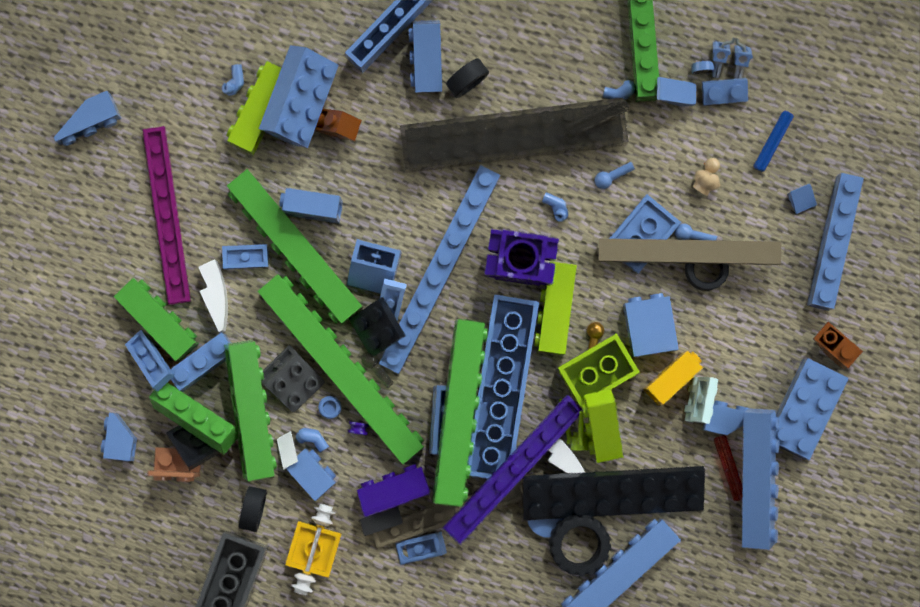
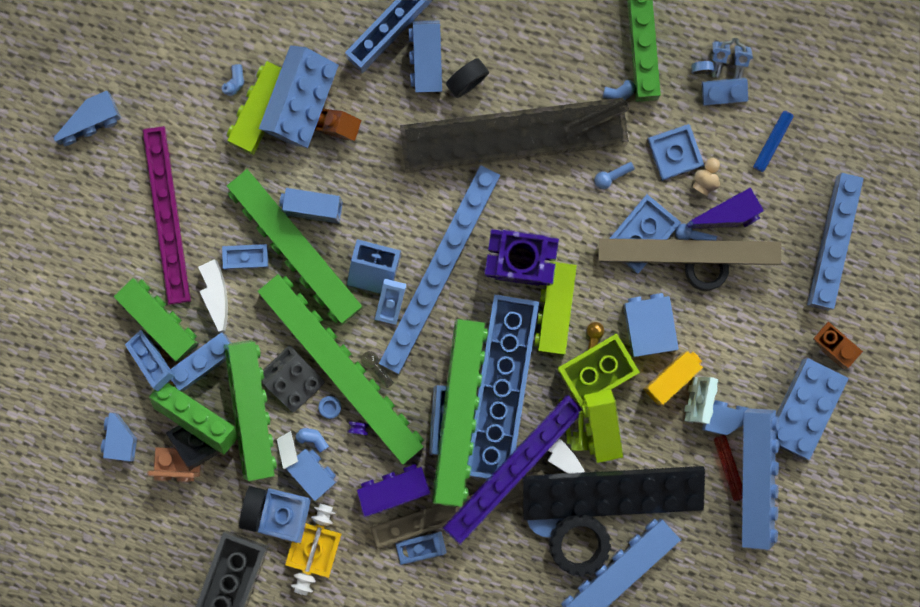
black plate [349,297,406,358] -> none
dark grey sticker [360,506,403,536] -> none
medium blue arm [542,192,568,222] -> none
medium blue slope [657,77,696,107] -> none
medium blue slope [787,183,817,214] -> none
none -> medium blue tile [258,488,311,543]
none -> medium blue tile [647,124,705,181]
none -> dark purple slope [686,187,764,229]

